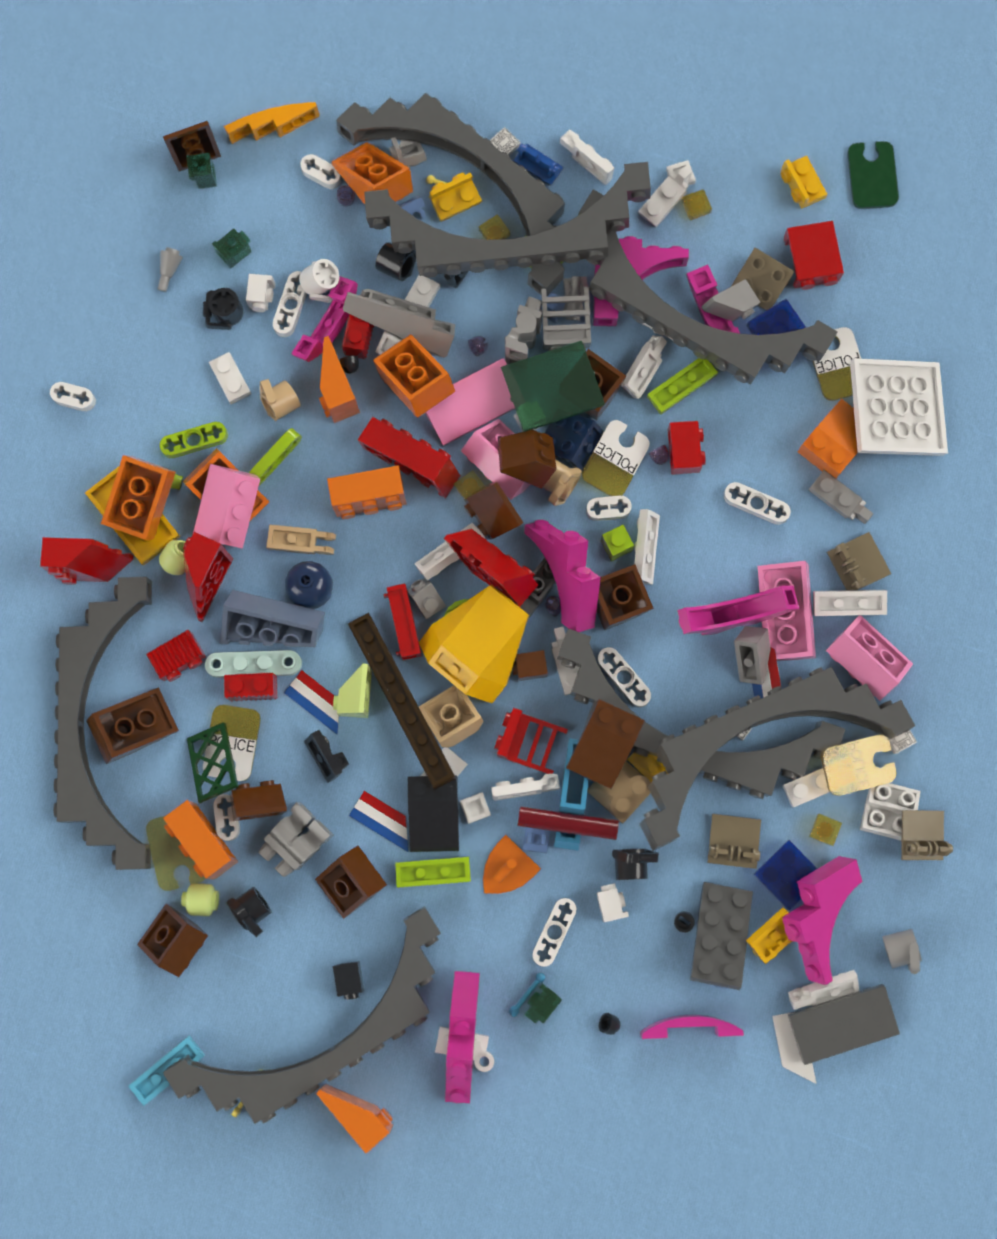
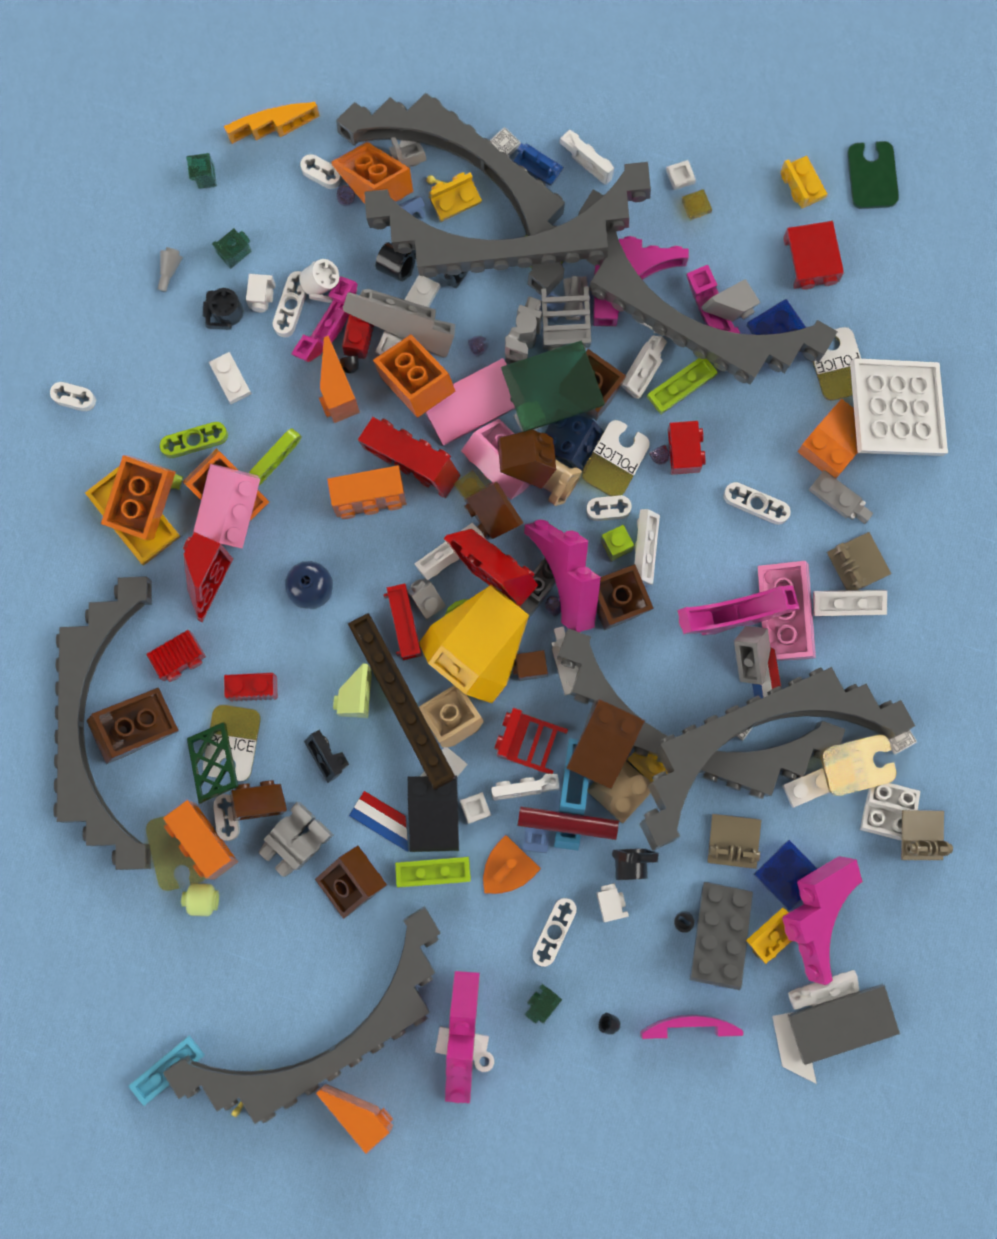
red wedge [40,537,134,585] -> none
reddish brown slope [137,903,208,977] -> none
yellowish green head [159,540,185,576] -> none
reddish brown slope [163,121,222,172] -> none
light aqua plate [205,650,302,678] -> none
sand blue wedge [220,590,325,647] -> none
black piece [226,887,272,937] -> none
tan piece [260,379,300,421] -> none
tan hinge [266,524,336,555] -> none
sticker [284,670,339,735] -> none
black brick [333,961,364,1000] -> none
clear yellow plate [479,214,511,240] -> none
dark azure hinge [509,972,545,1017] -> none
white beam [597,647,651,707] -> none
white hinge [638,166,692,227] -> none
dark tan hinge [731,247,795,312] -> none
clear yellow plate [809,814,842,846] -> none
bright pink slope [826,615,913,701] -> none
light grey piece [882,929,922,974] -> none

